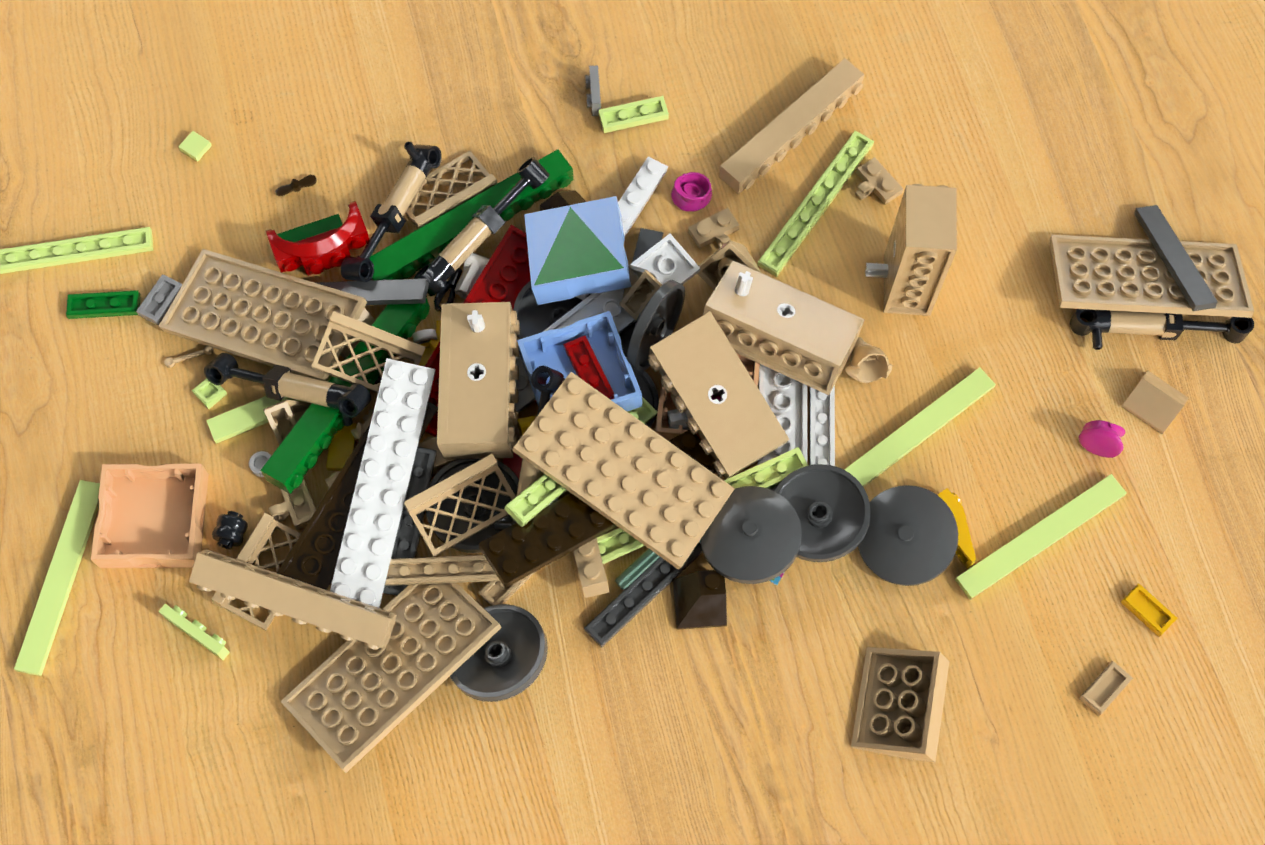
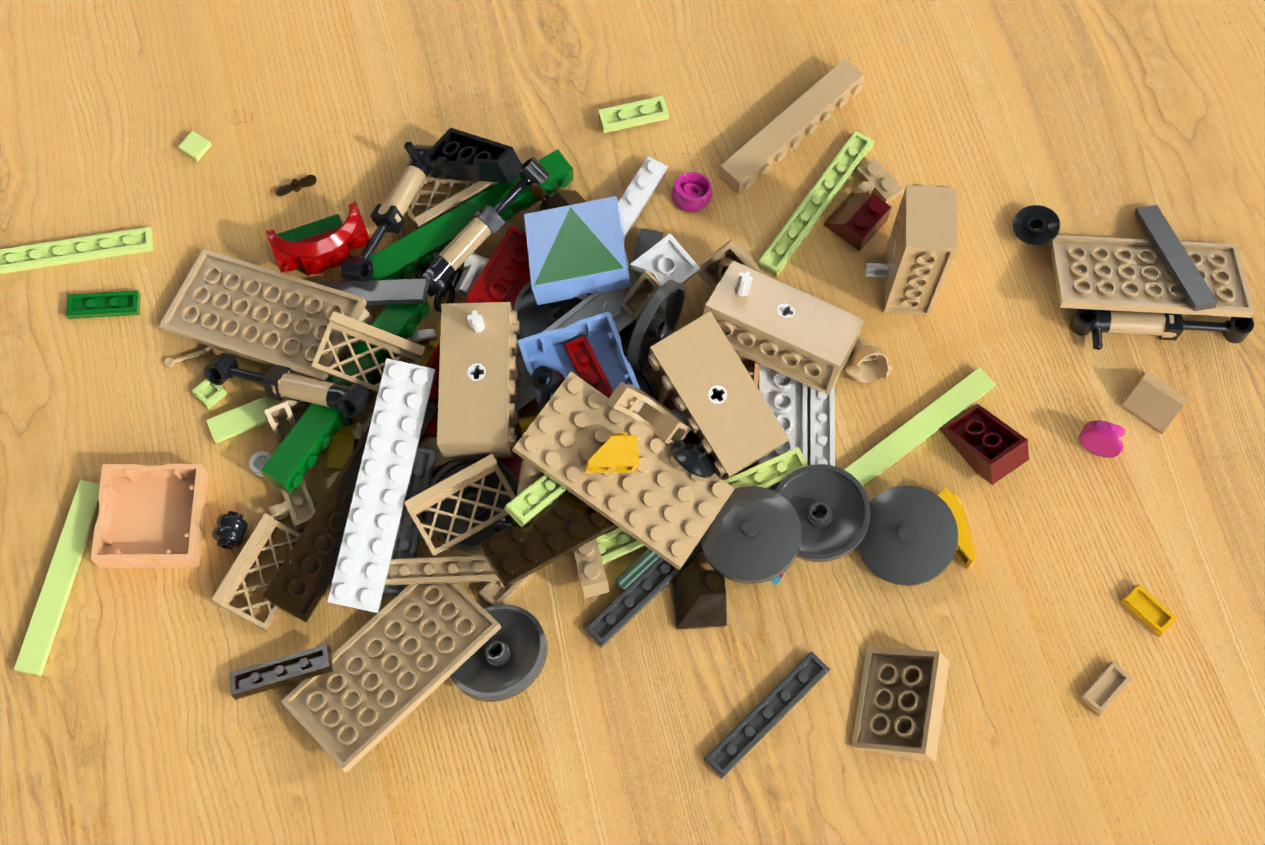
light grey plate [136,274,182,325] -> none
yellowish green plate [158,604,230,660] -> none
tan brick [189,549,397,649] -> none
light grey plate [585,65,601,116] -> none
tan plate [688,208,739,249] -> none
yellowish green tile [955,474,1127,600] -> none
none -> plate [230,644,333,700]
none -> black wedge [421,127,523,183]
none -> dark brown piece [529,183,551,203]
none -> yellow slope [584,432,639,474]
none -> tan arch [606,382,691,445]
none -> black dish [671,441,715,478]
none -> dark grey tile [704,651,830,779]
none -> dark red slope [823,192,891,251]
none -> dark red slope [941,403,1029,485]
none -> black dish [1013,205,1060,245]

